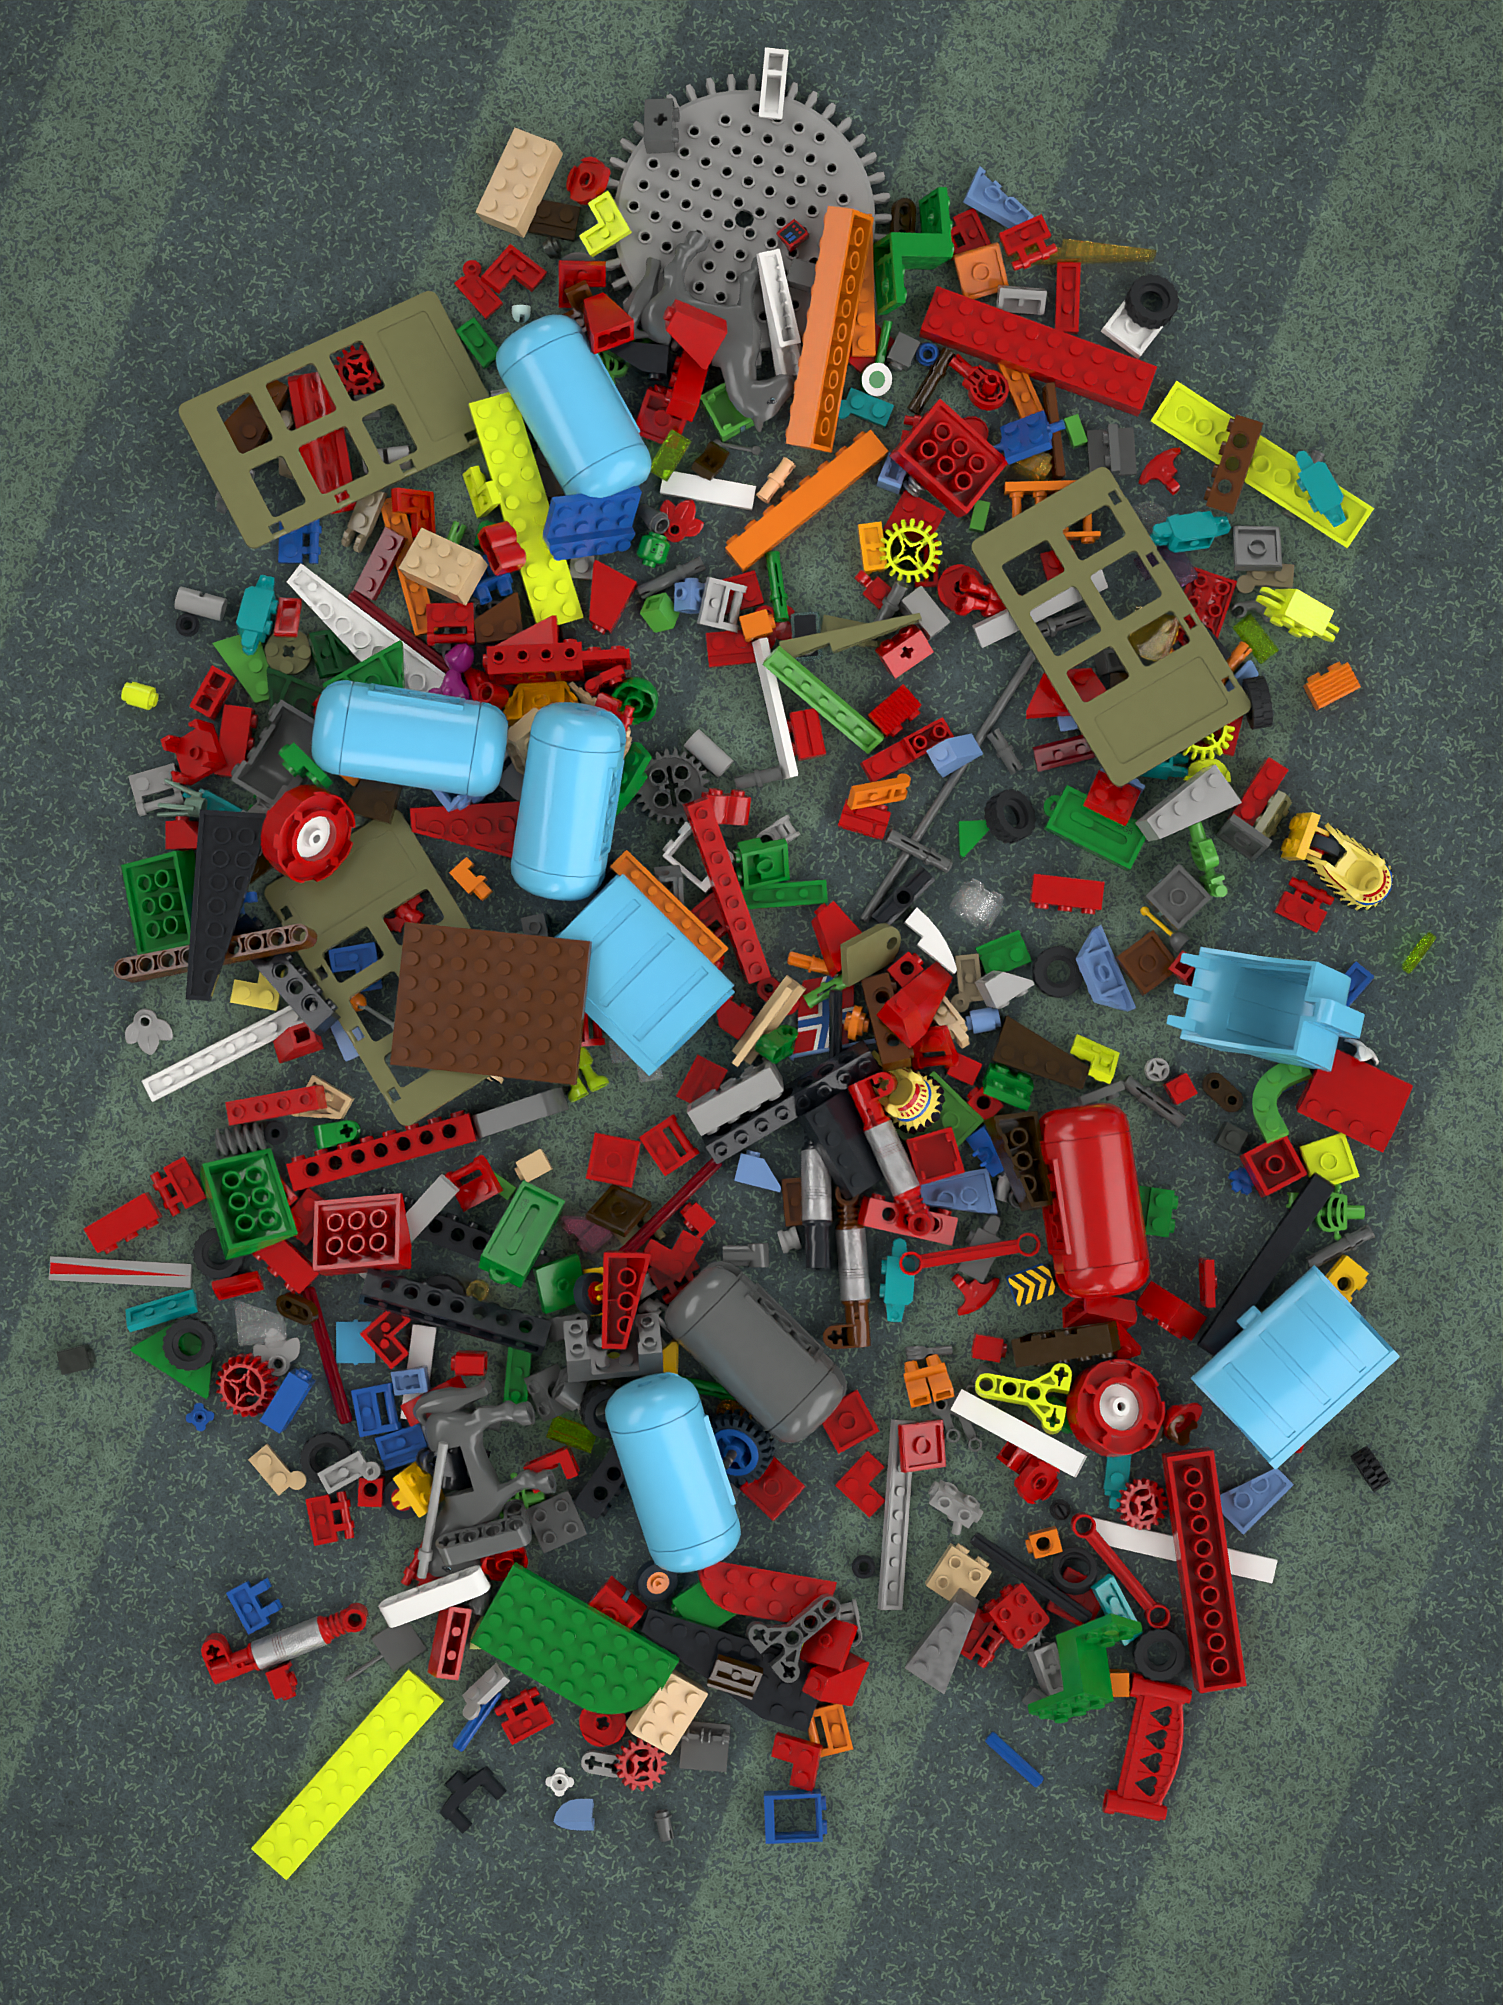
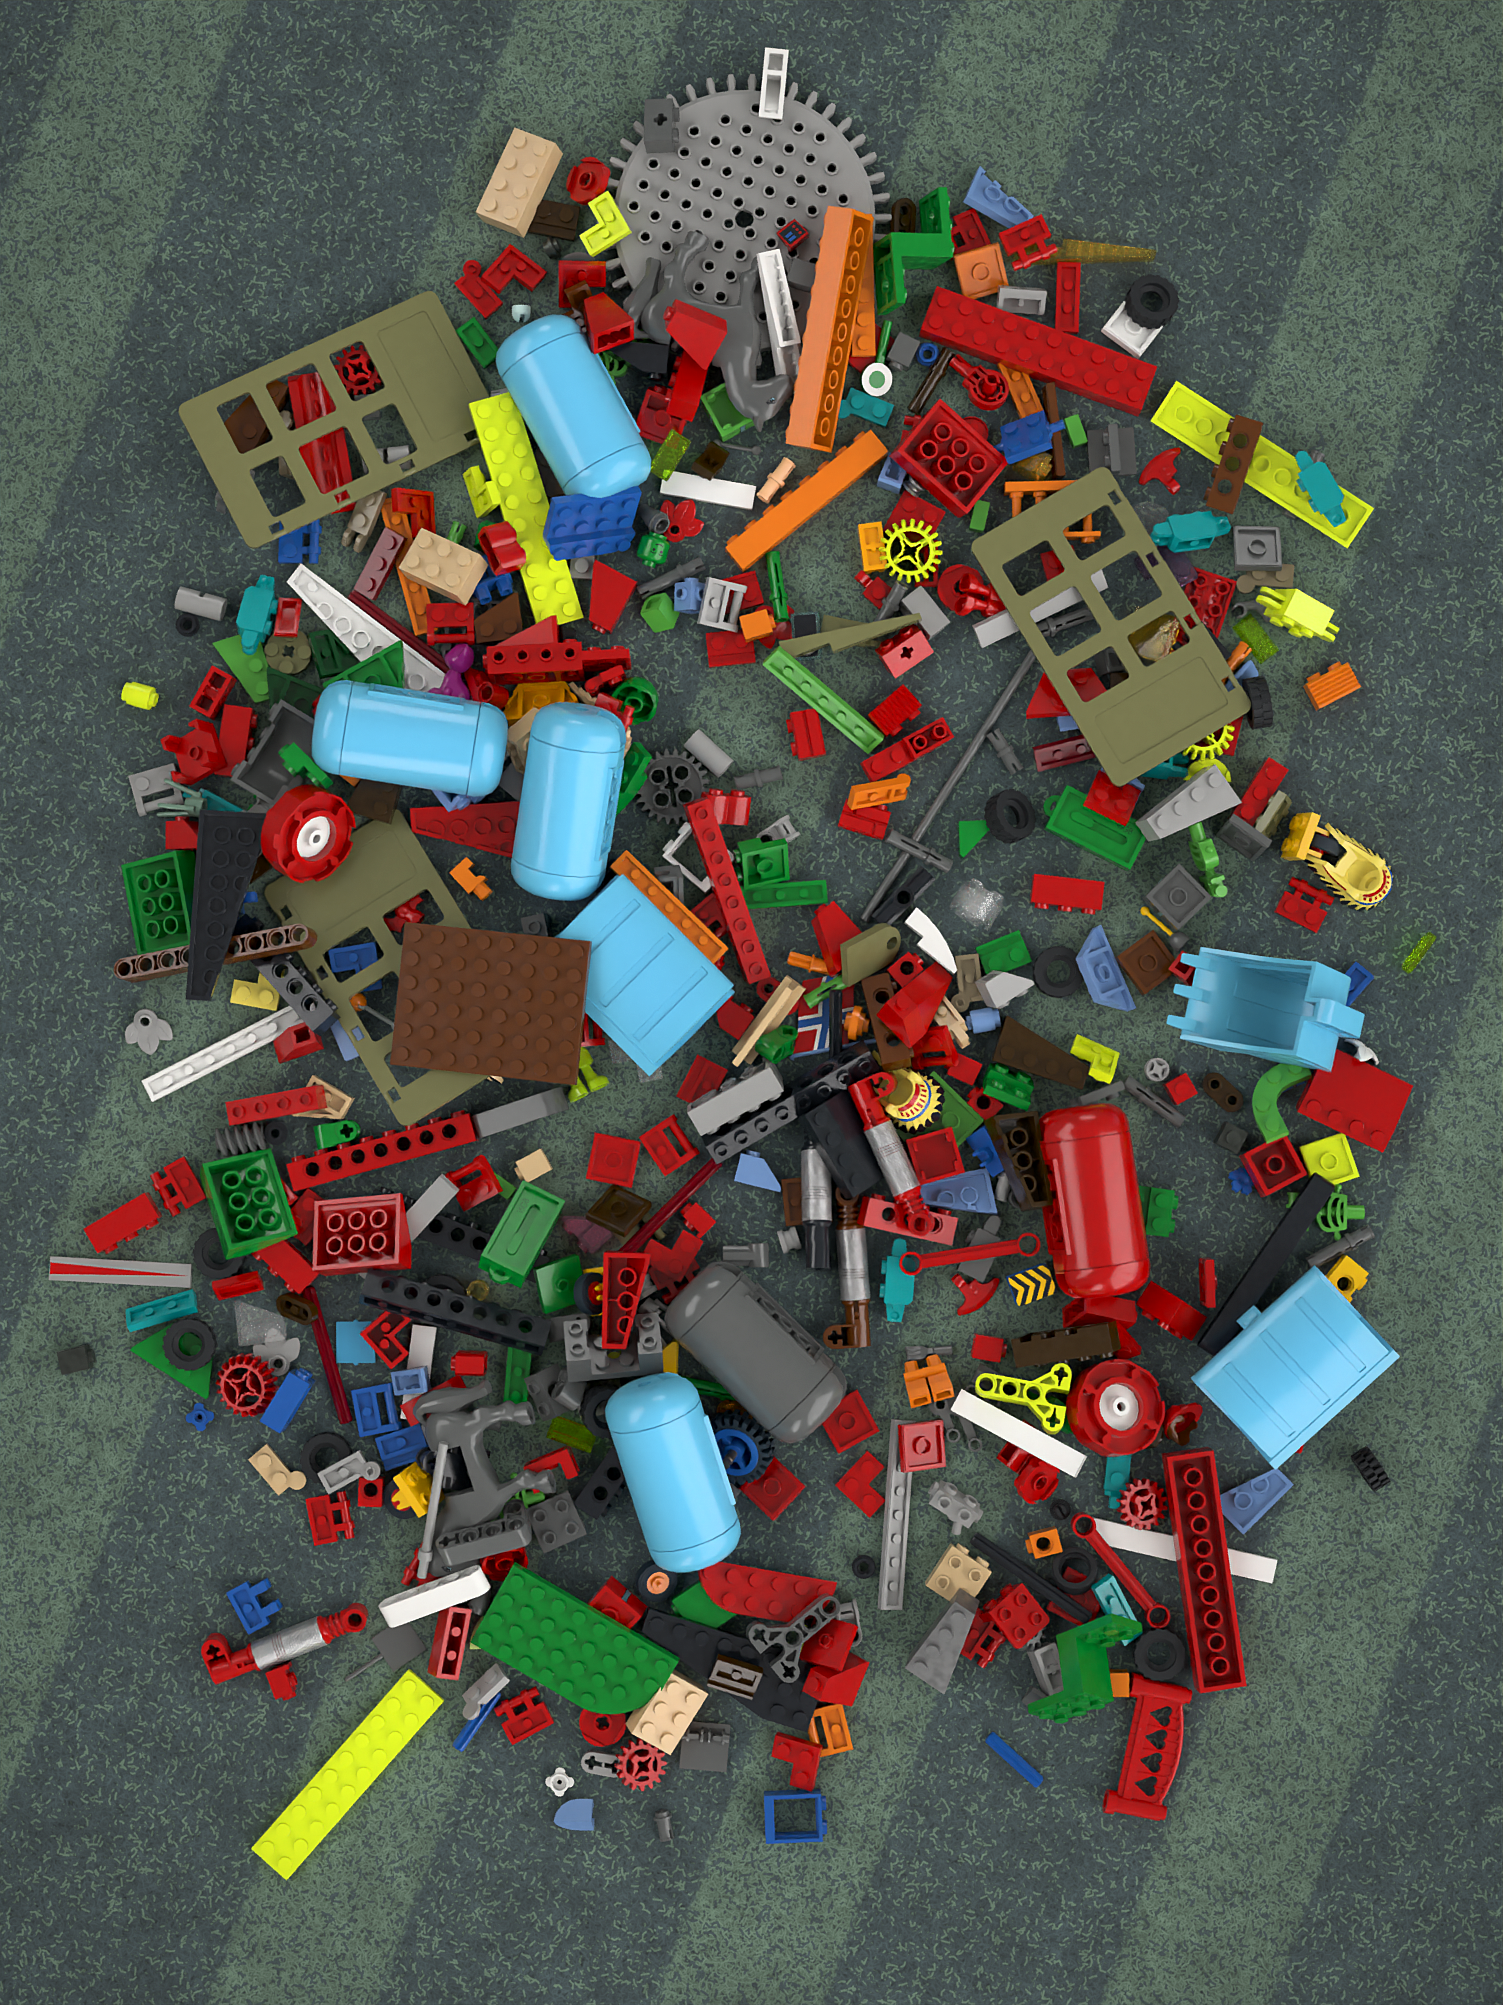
black connector [439,1766,506,1834] -> none
white tile [752,637,798,780] -> none
medium blue slope [926,733,983,777] -> none

